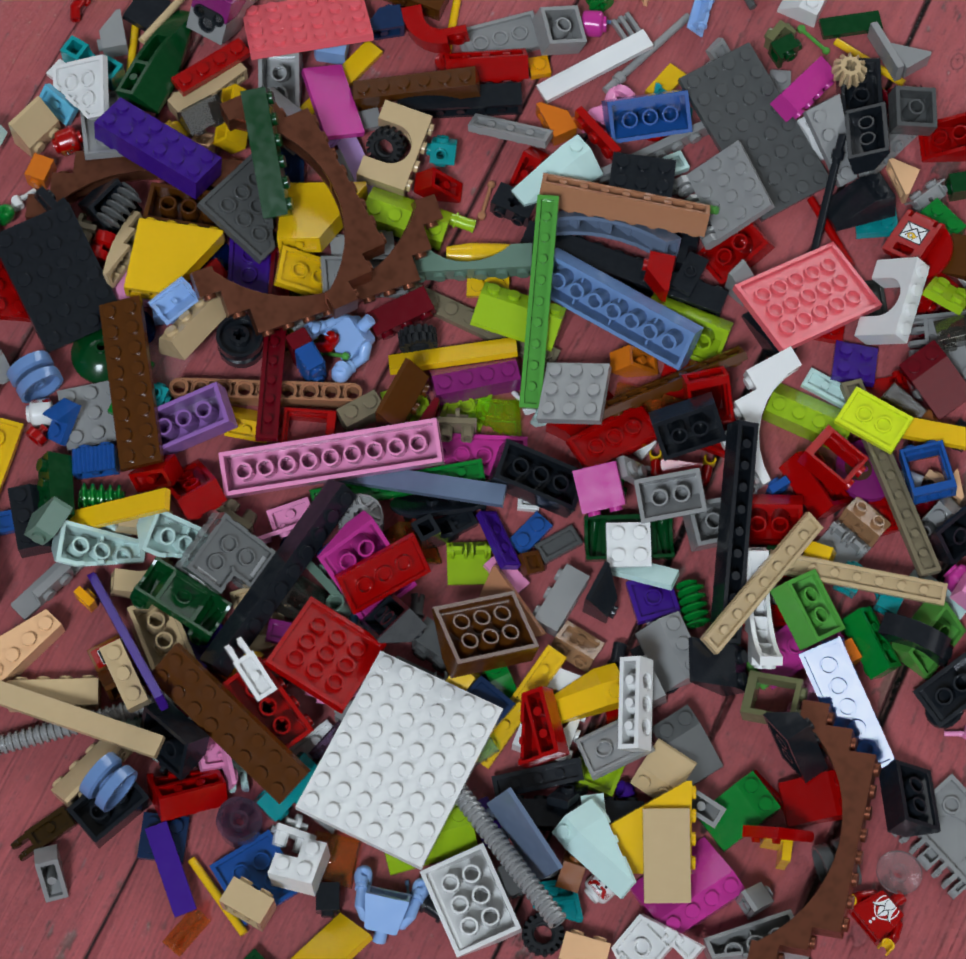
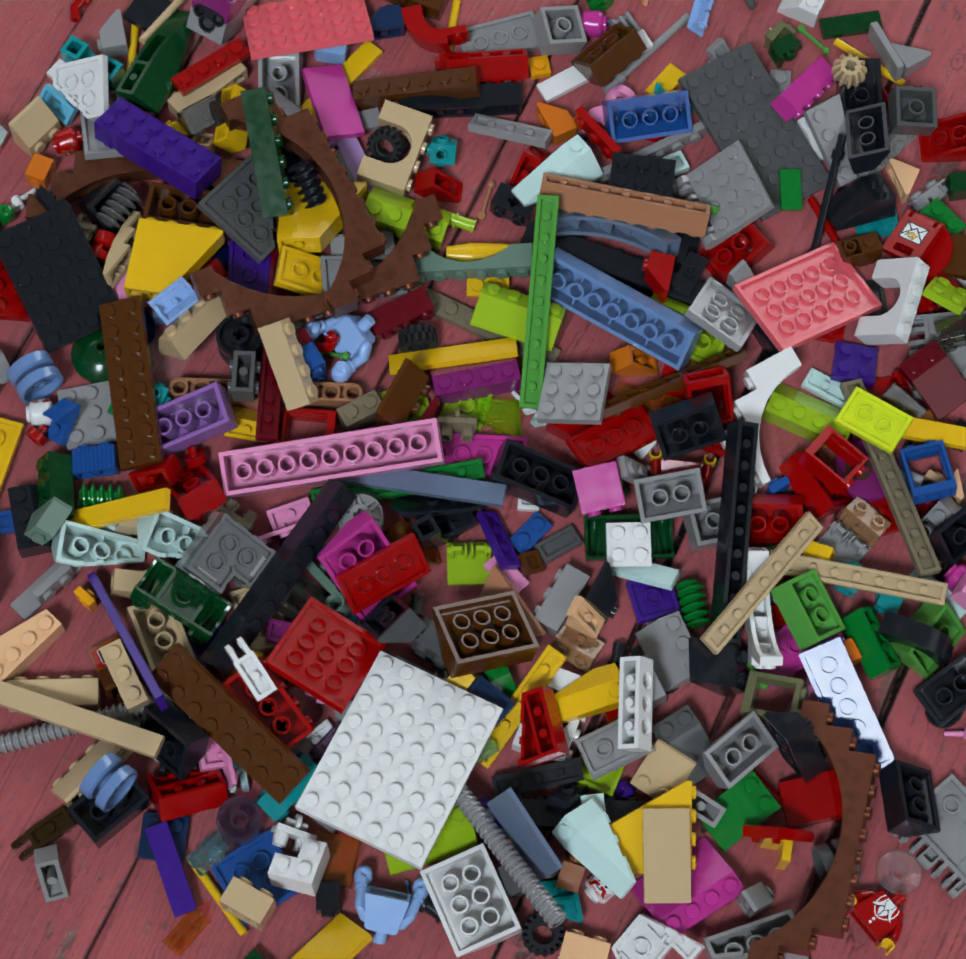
none -> red tile [184,445,208,468]
none -> clear light blue hips [186,830,230,876]
none -> dark grey brick [228,350,261,402]
none -> tan brick [258,317,319,411]
none -> black piece [288,161,327,209]
none -> light nougat slope [565,595,605,639]
none -> reddish brown slope [570,24,647,87]
none -> light grey plate [684,276,757,352]
none -> light grey slope [702,710,779,789]
none -> green tile [778,169,802,212]
none -> reddish brown slope [836,231,883,267]

